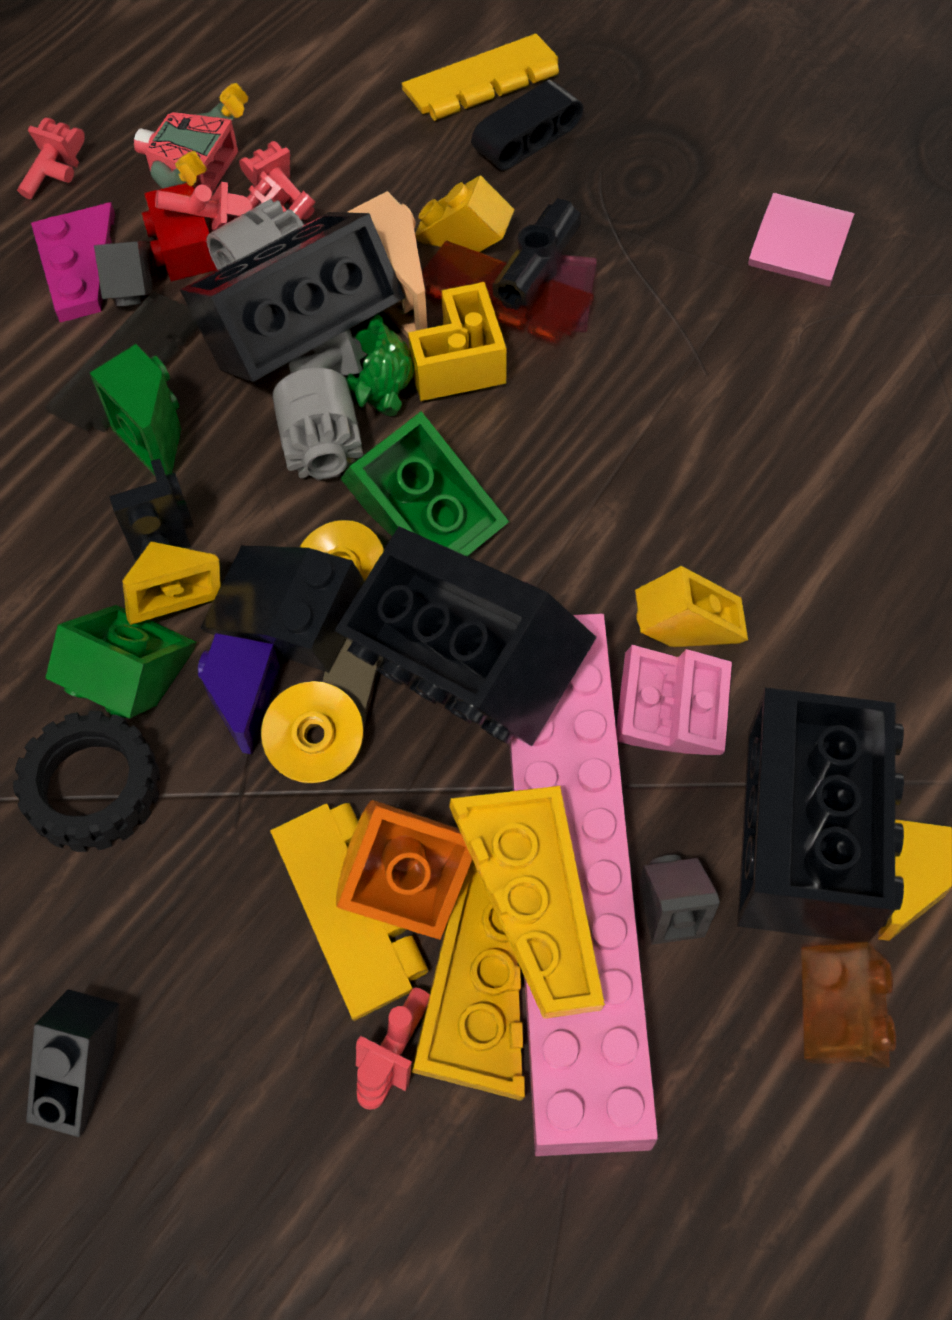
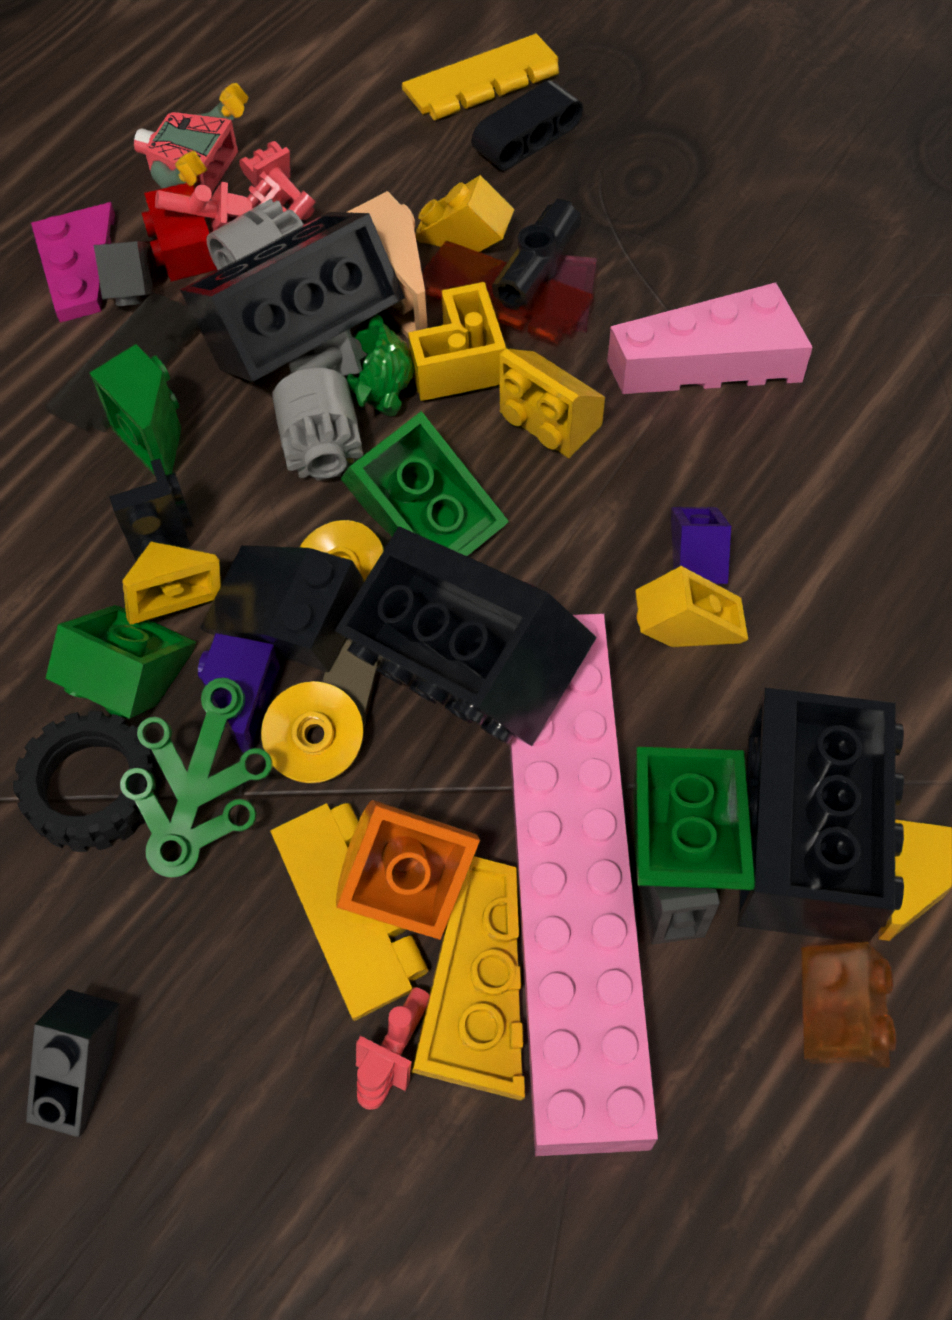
coral arm [17,117,85,199] -> none
yellow wing [449,786,605,1019] -> none
bright pink slope [616,645,732,755] -> none
bright pink slope [748,193,854,287] -> none
none -> green plant [120,678,273,877]
none -> yellow slope [500,349,605,458]
none -> bright pink wedge [607,283,813,394]
none -> green slope [633,747,755,890]
none -> dark purple slope [671,507,731,584]

